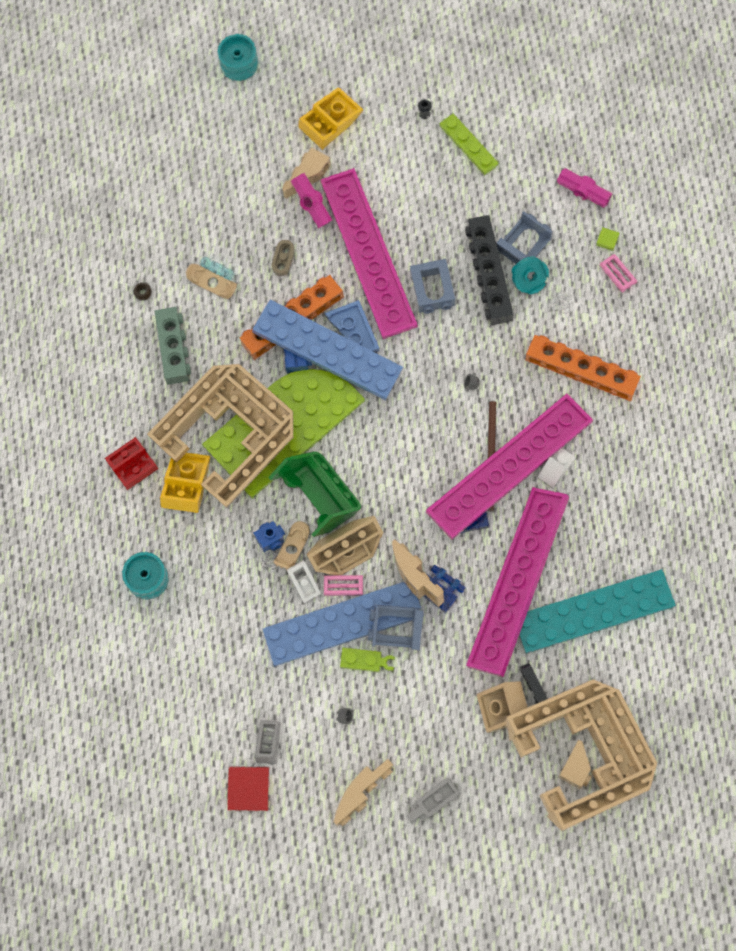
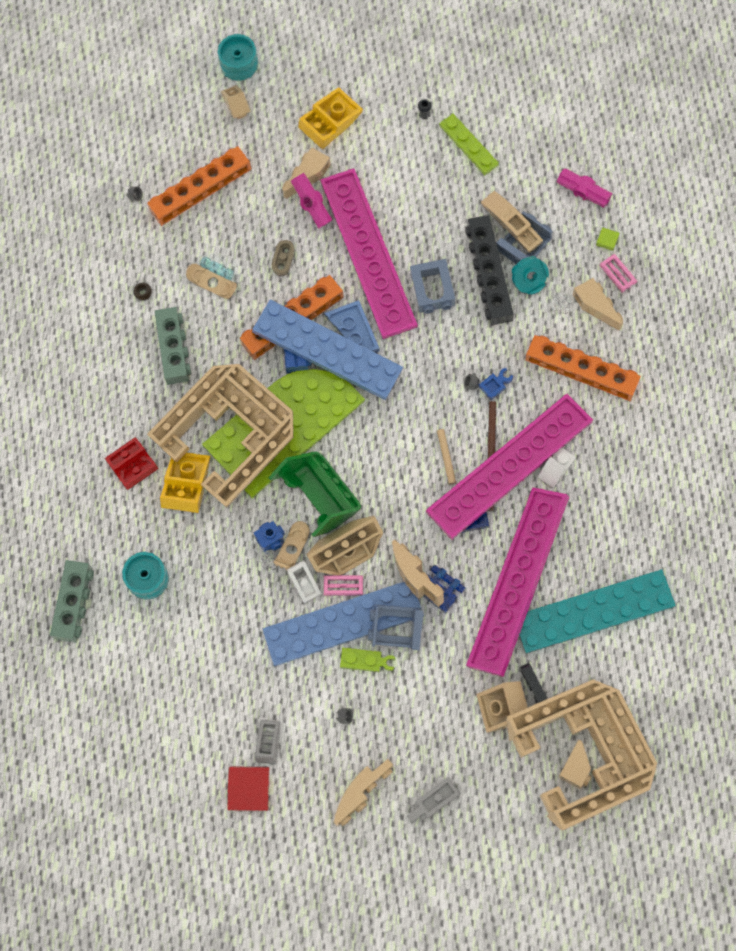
none -> sand green brick [50,560,94,643]
none -> dark grey hinge [127,186,143,201]
none -> orange brick [147,146,251,226]
none -> tan slope [220,85,251,119]
none -> tan bar [437,429,456,485]
none -> blue plate [479,368,513,400]
none -> tan slope [480,191,543,253]
none -> tan slope [573,278,623,330]

